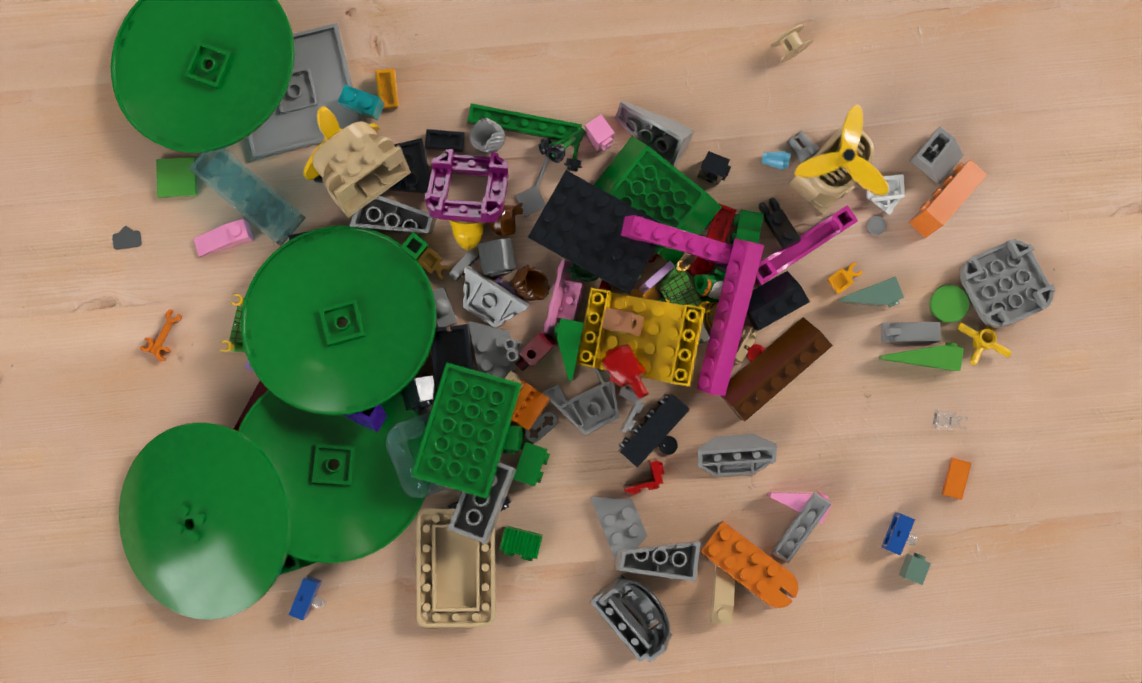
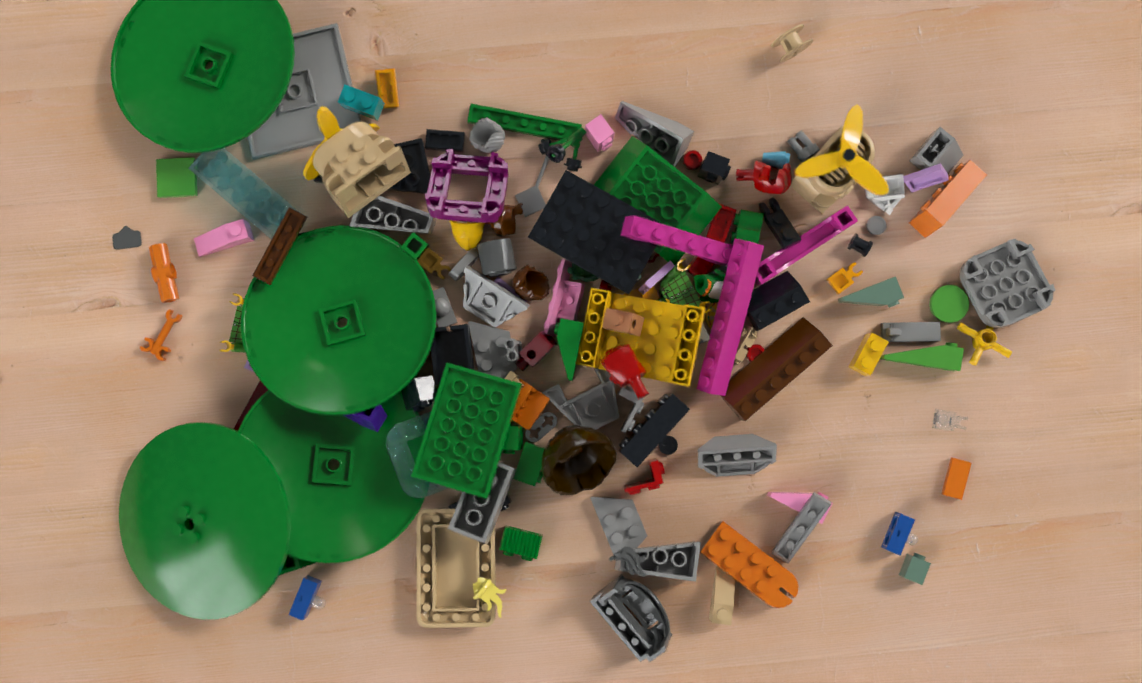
none -> orange piece [149,243,179,303]
none -> reddish brown tile [252,207,308,285]
none -> light yellow piece [473,577,506,618]
none -> dark brown piece [542,425,616,495]
none -> dark grey piece [609,547,646,577]
none -> red tile [683,150,702,170]
none -> red piece [736,161,792,194]
none -> black bush [847,233,873,257]
none -> yellow brick [848,332,889,376]
none -> lavender tile [903,163,949,193]

